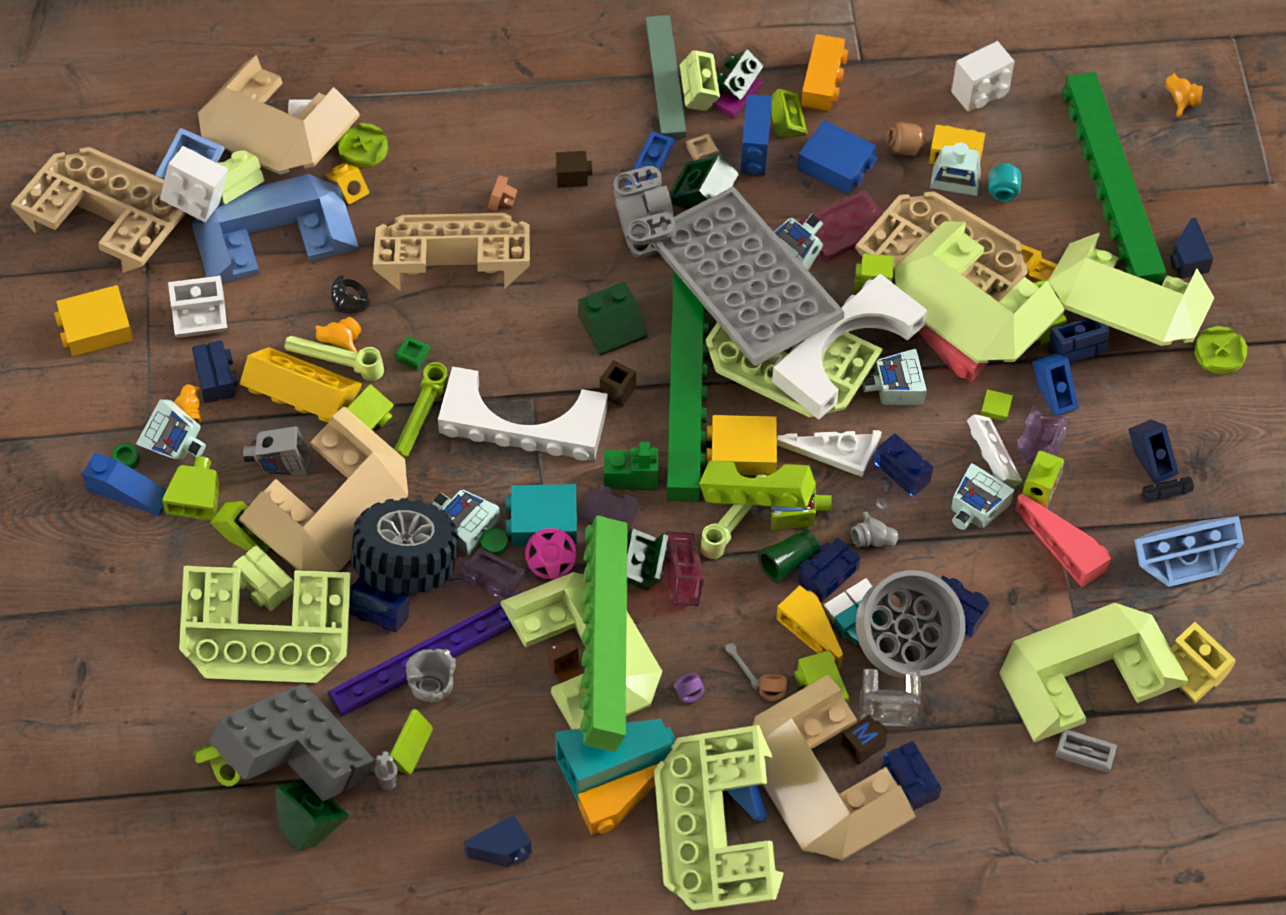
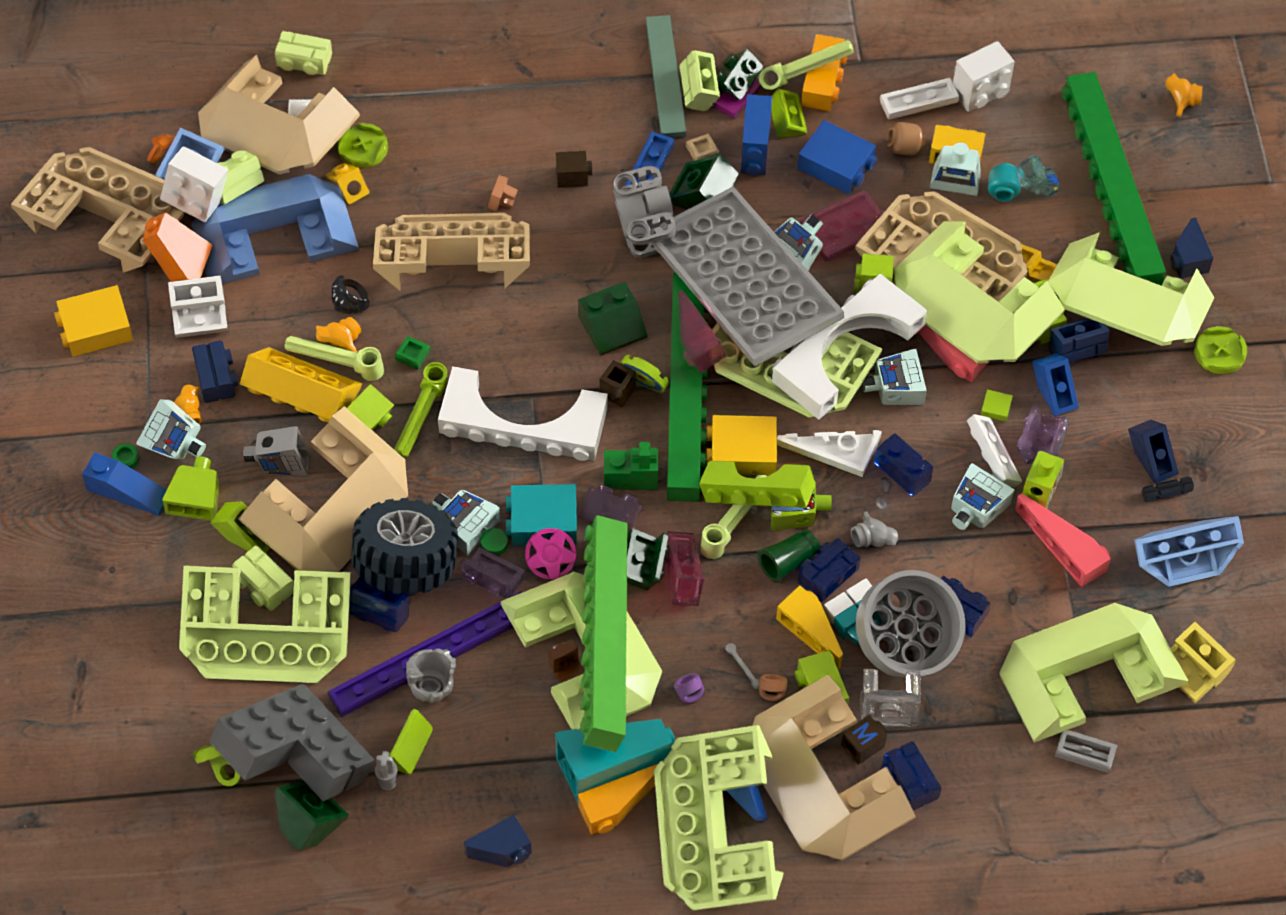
none -> slope [142,213,213,282]
none -> orange piece [147,134,175,164]
none -> yellowish green brick [275,31,332,75]
none -> lime tile [620,355,669,393]
none -> clear pink slope [678,290,727,373]
none -> yellowish green axle [759,40,854,90]
none -> white plate [880,78,959,120]
none -> clear light blue leg [1015,154,1060,196]

